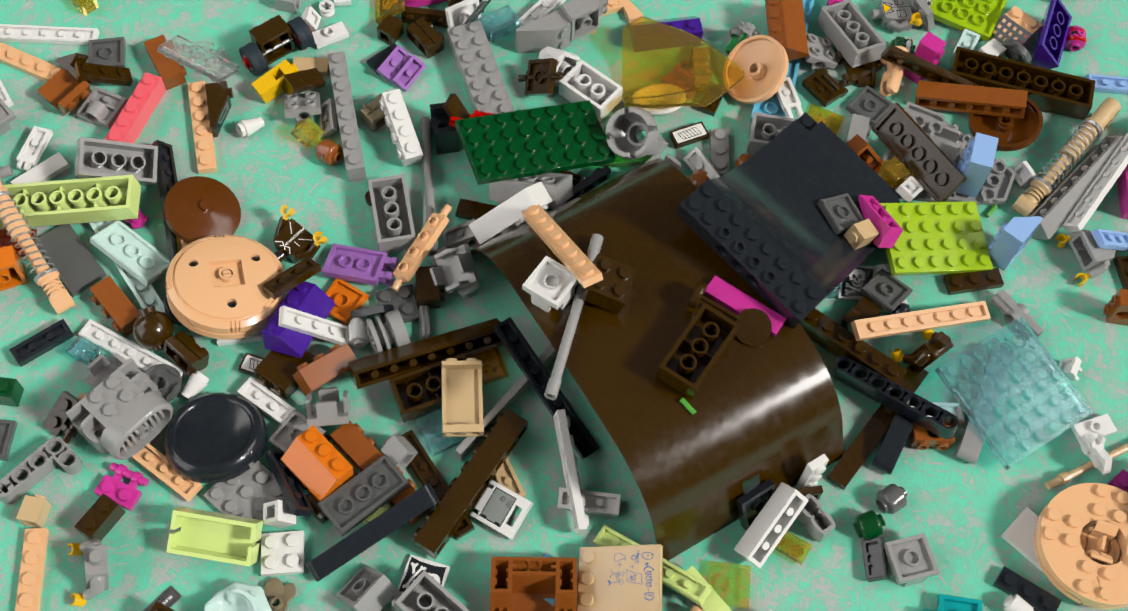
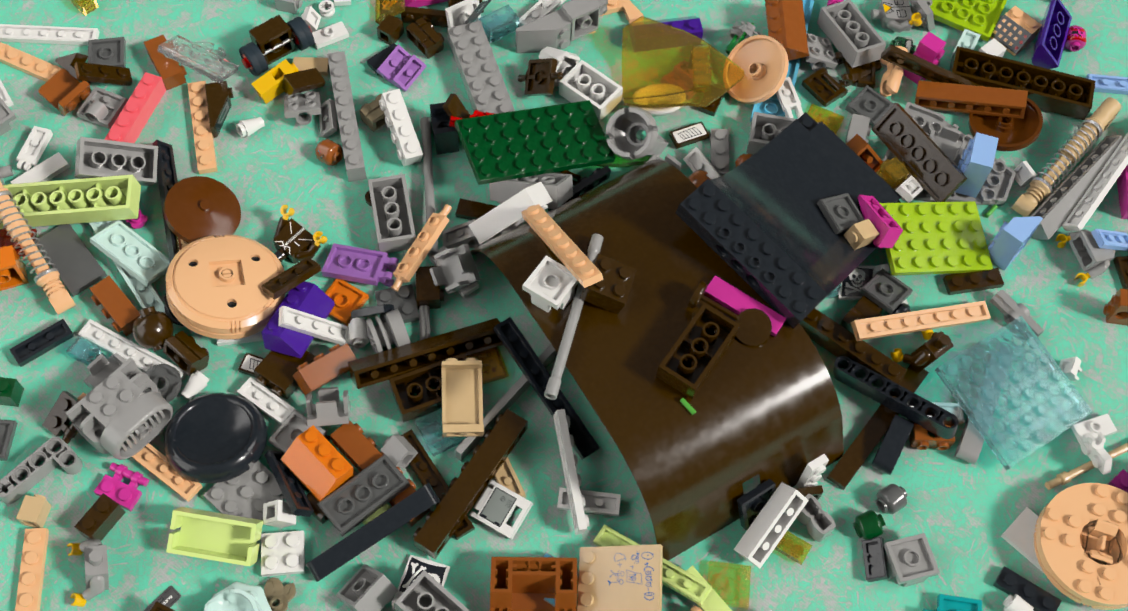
clear yellow brick [291,117,324,148] -> none
dark grey tile [1001,38,1032,64] -> none

